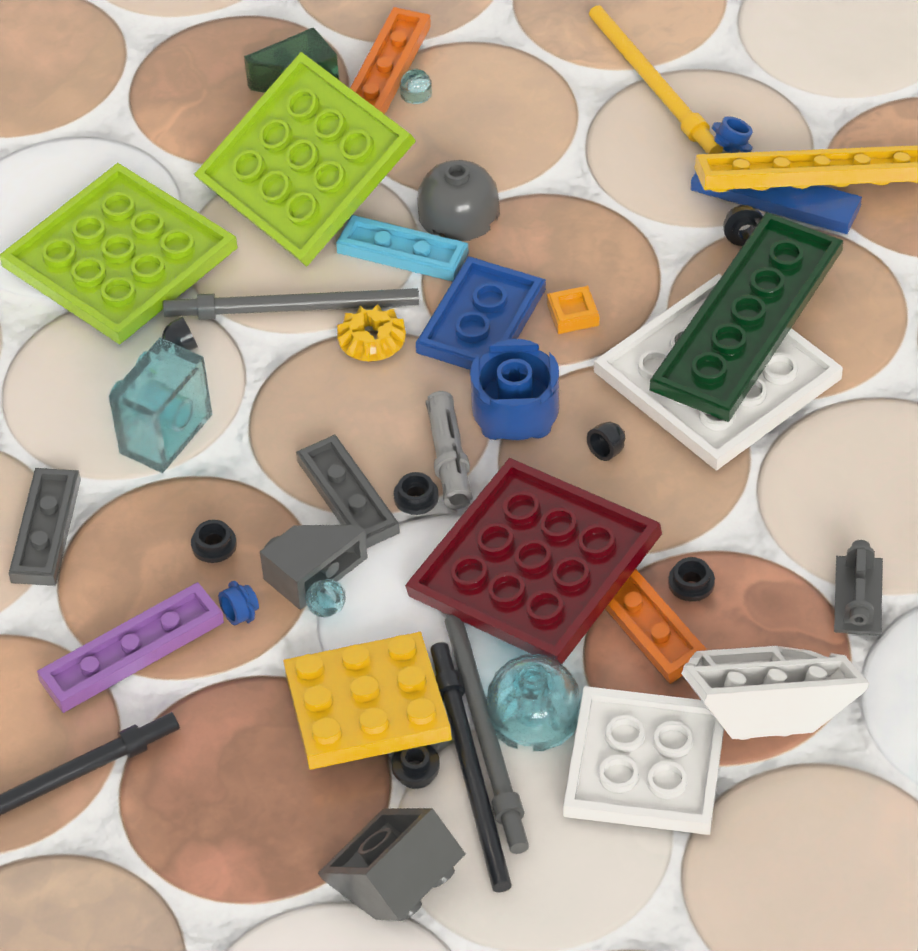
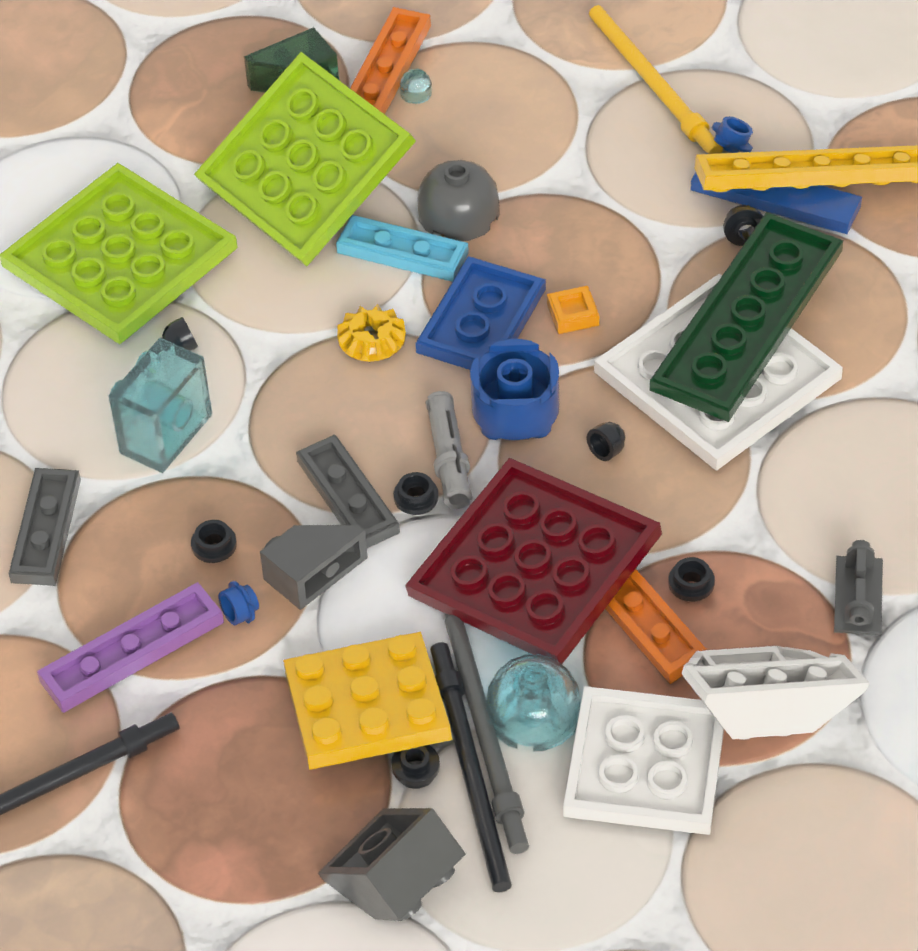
dark grey bar [163,288,419,320] -> none
clear light blue hinge [306,579,346,617] -> none

